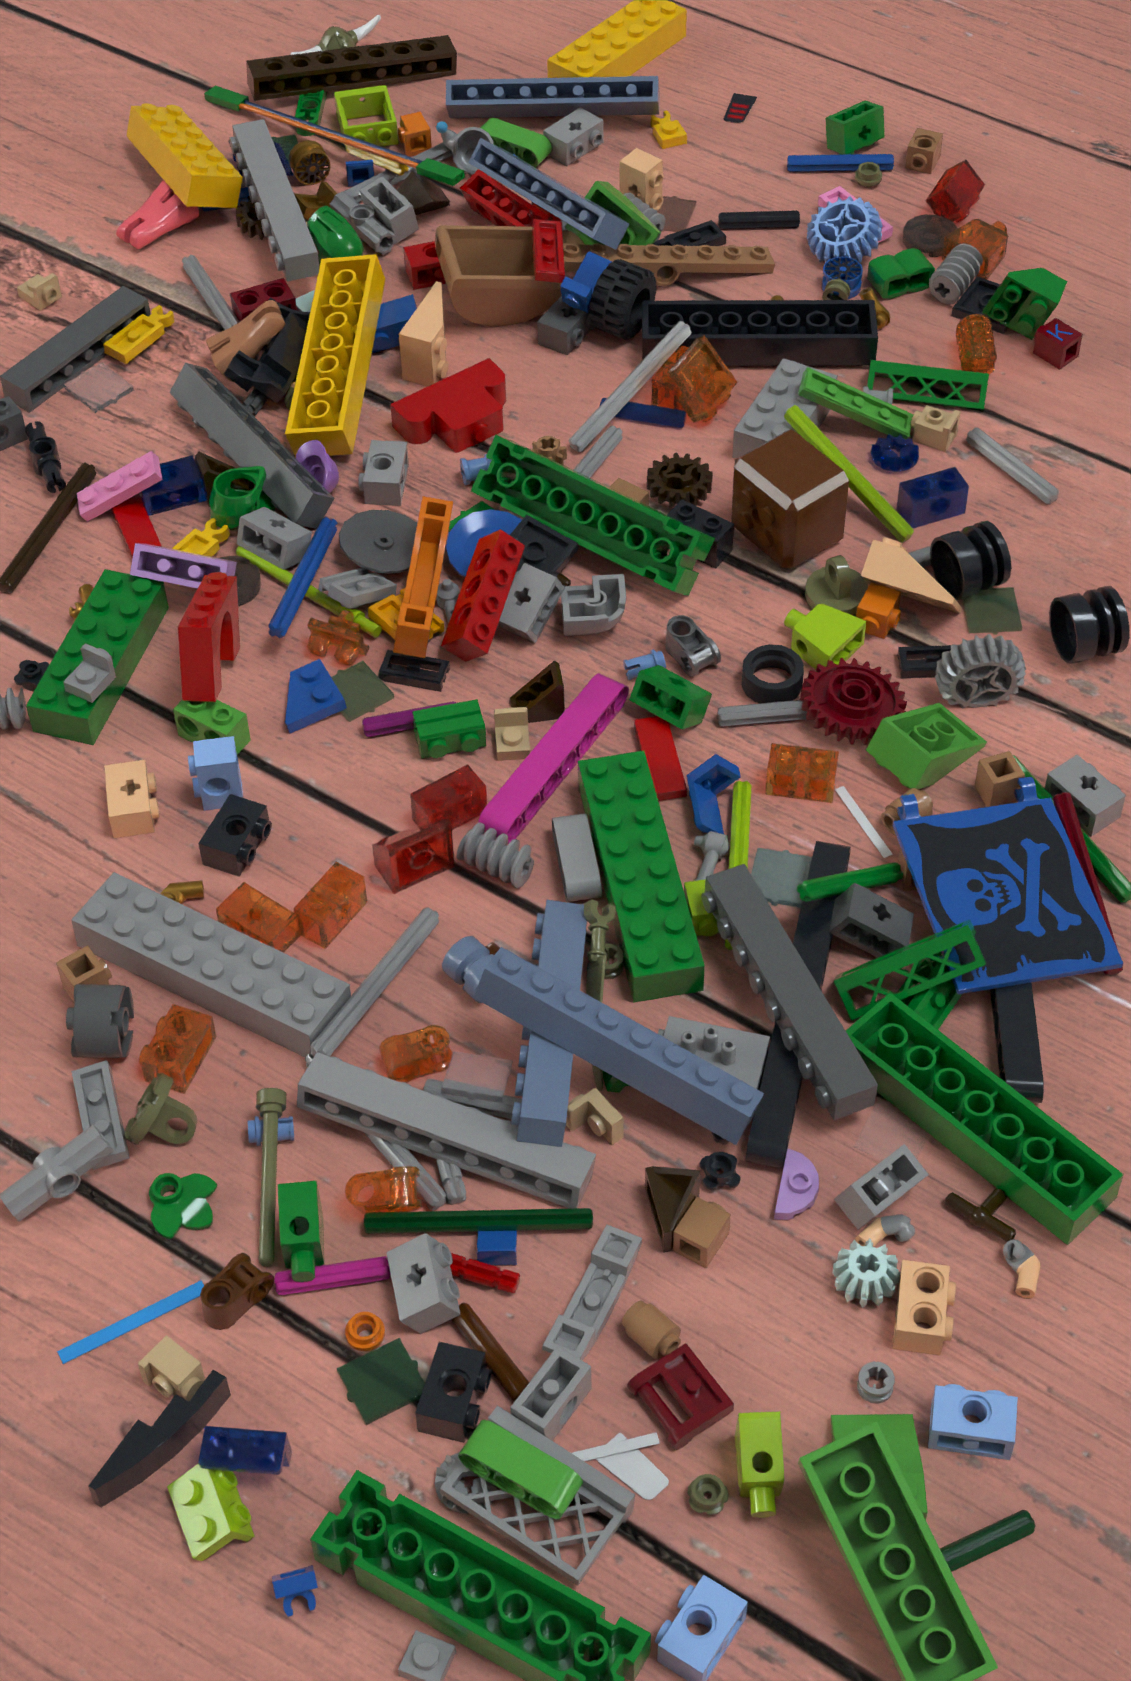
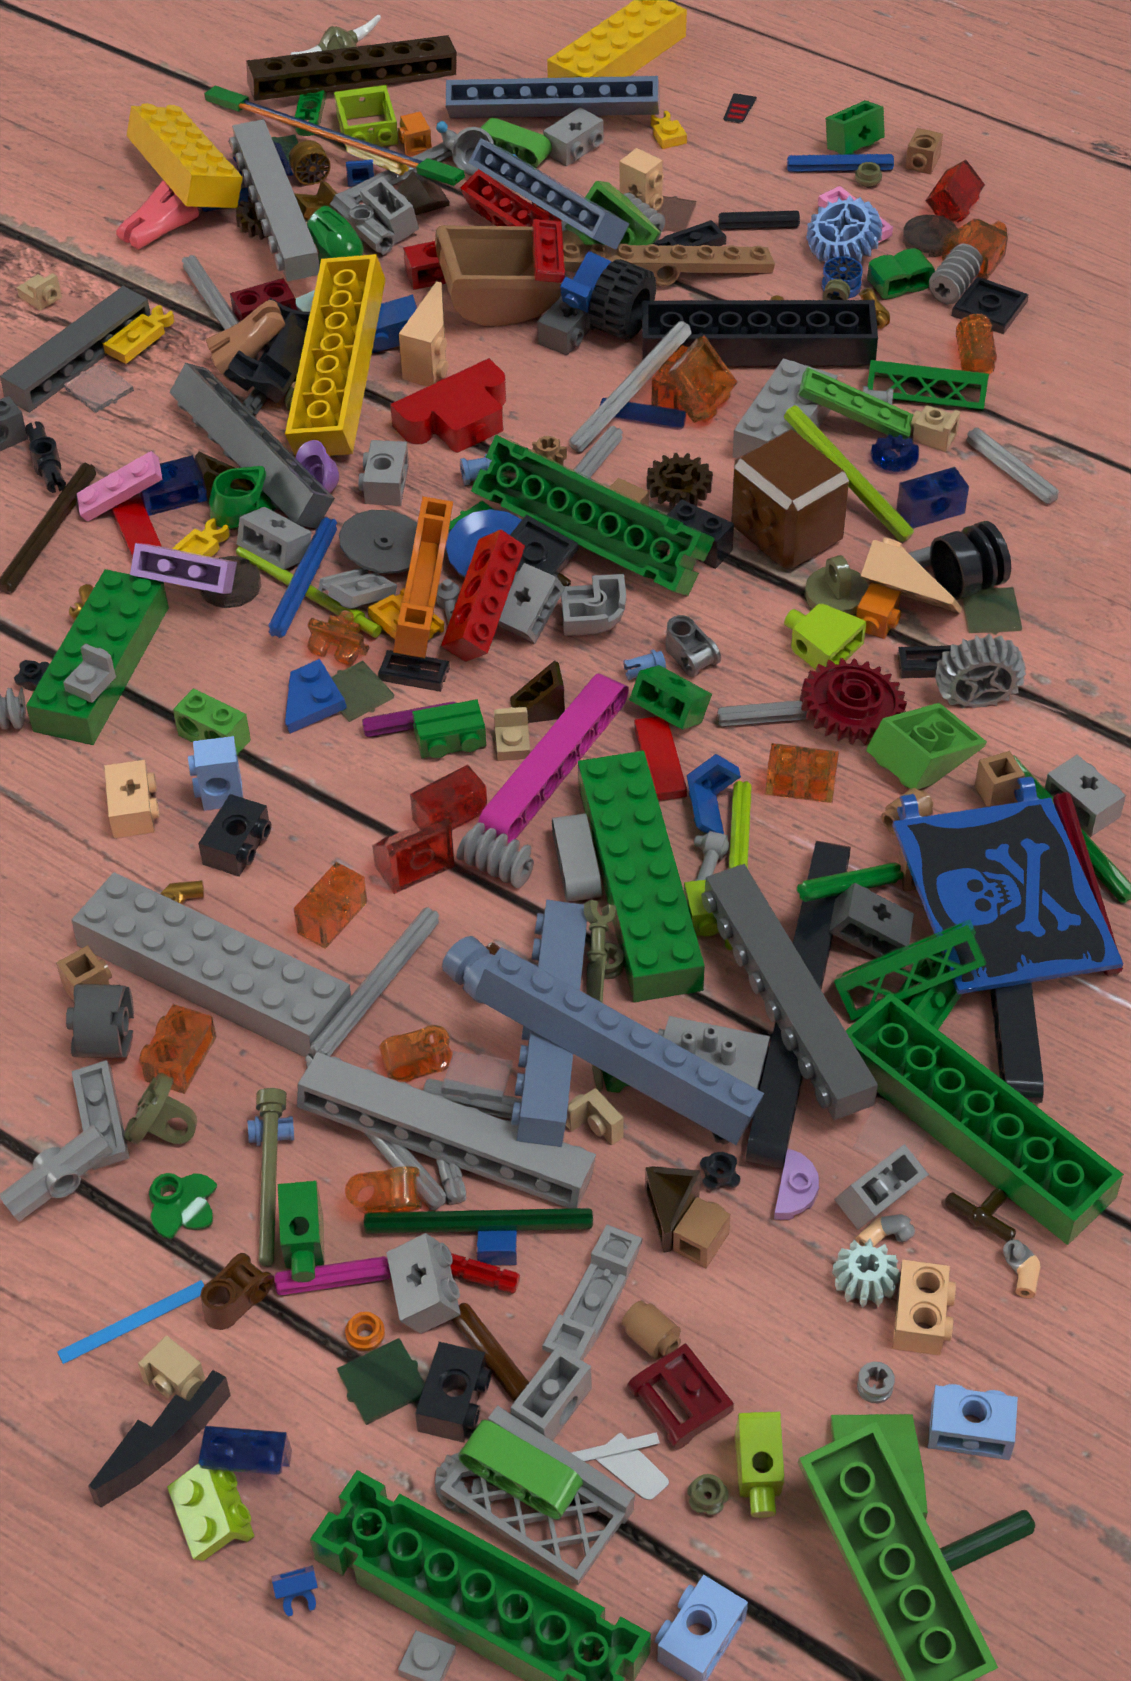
red arch [178,572,240,702] -> none
clear orange brick [216,882,300,953] -> none
black tyre [742,644,804,704] -> none
clear light blue piece [751,848,812,908] -> none
white sticker [835,786,893,858] -> none
green slope [982,268,1068,340] -> none
dark red brick [1033,318,1083,370] -> none
black wheel [1049,586,1130,664] -> none

